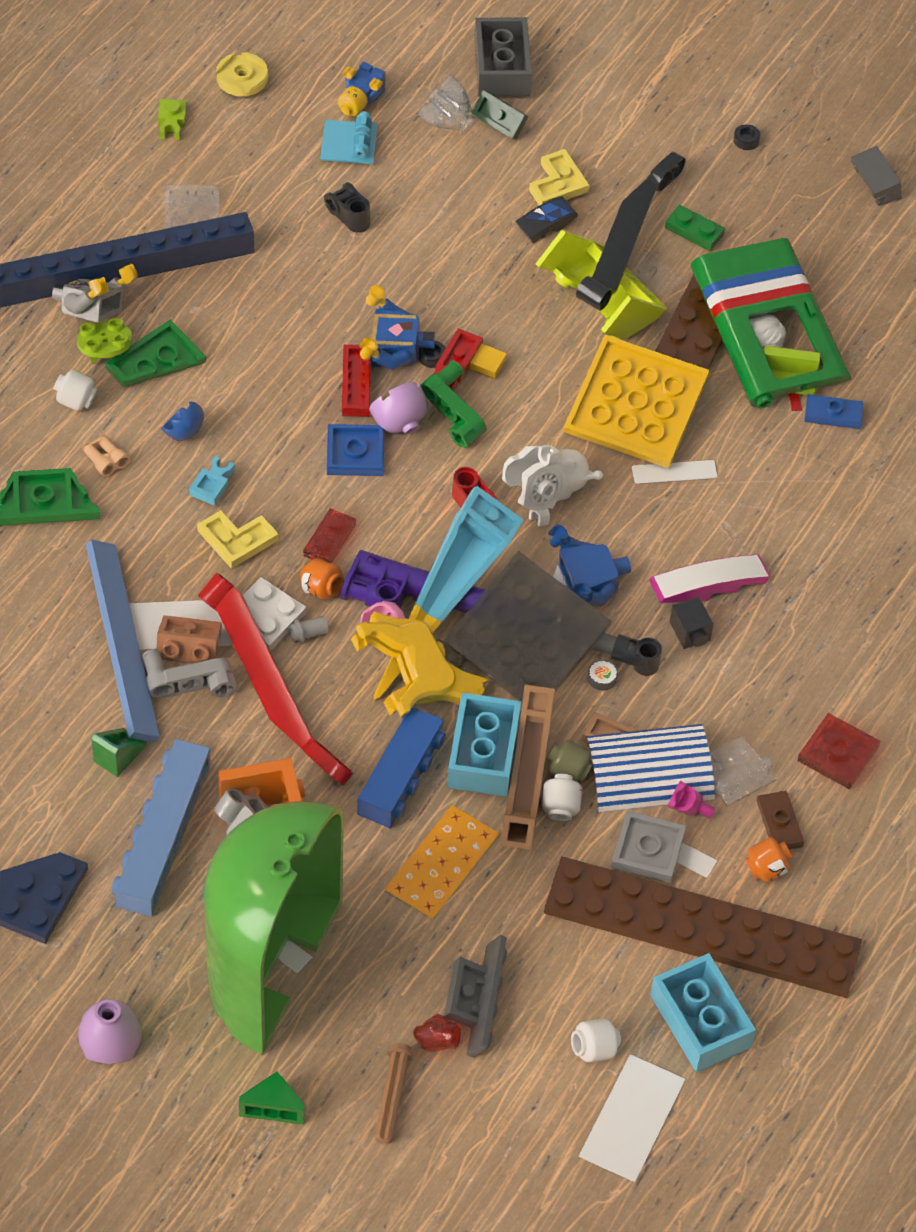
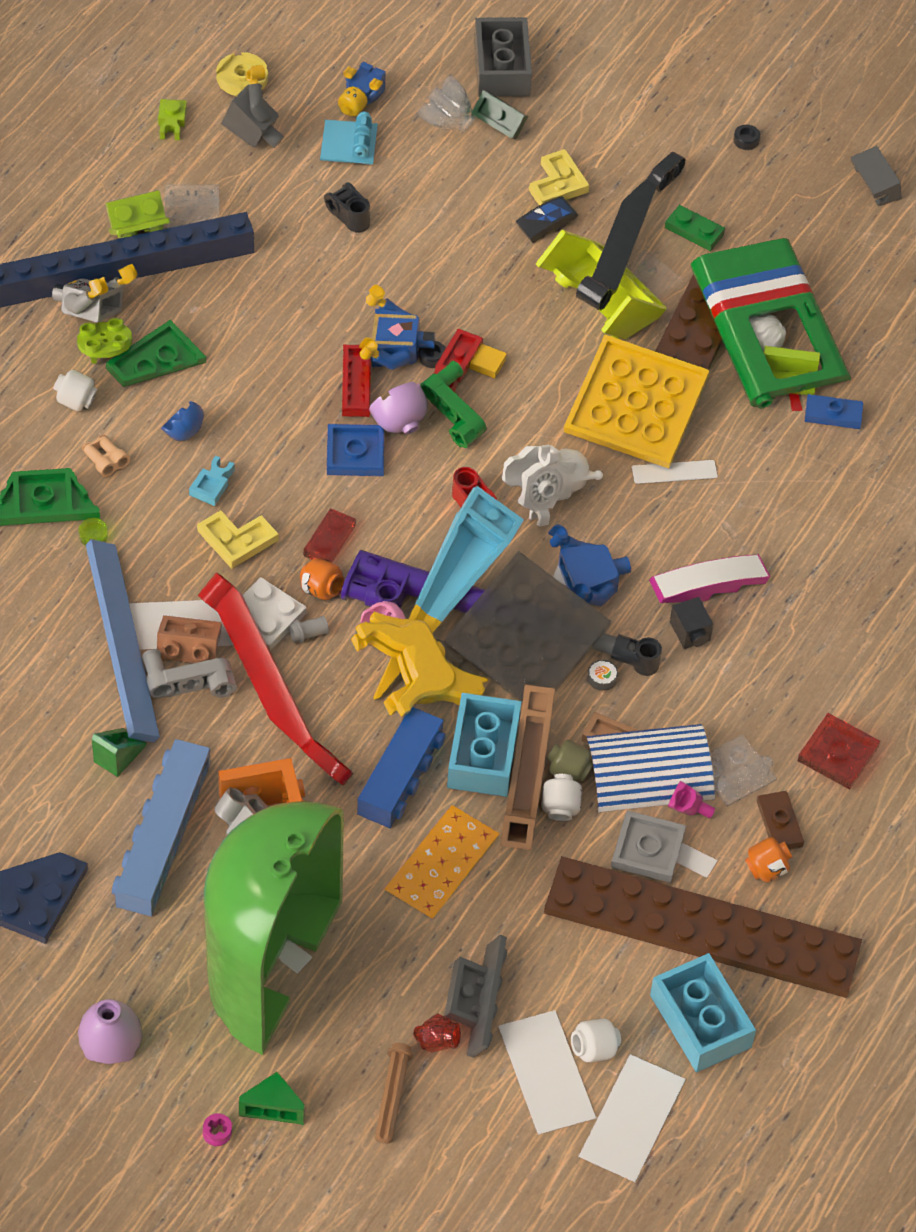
none -> clear neon green tile [78,518,108,546]
none -> lime bracket [105,190,170,238]
none -> dark pink bush [203,1113,232,1146]
none -> dark grey torso [221,65,284,148]
none -> white sticker [498,1010,596,1135]

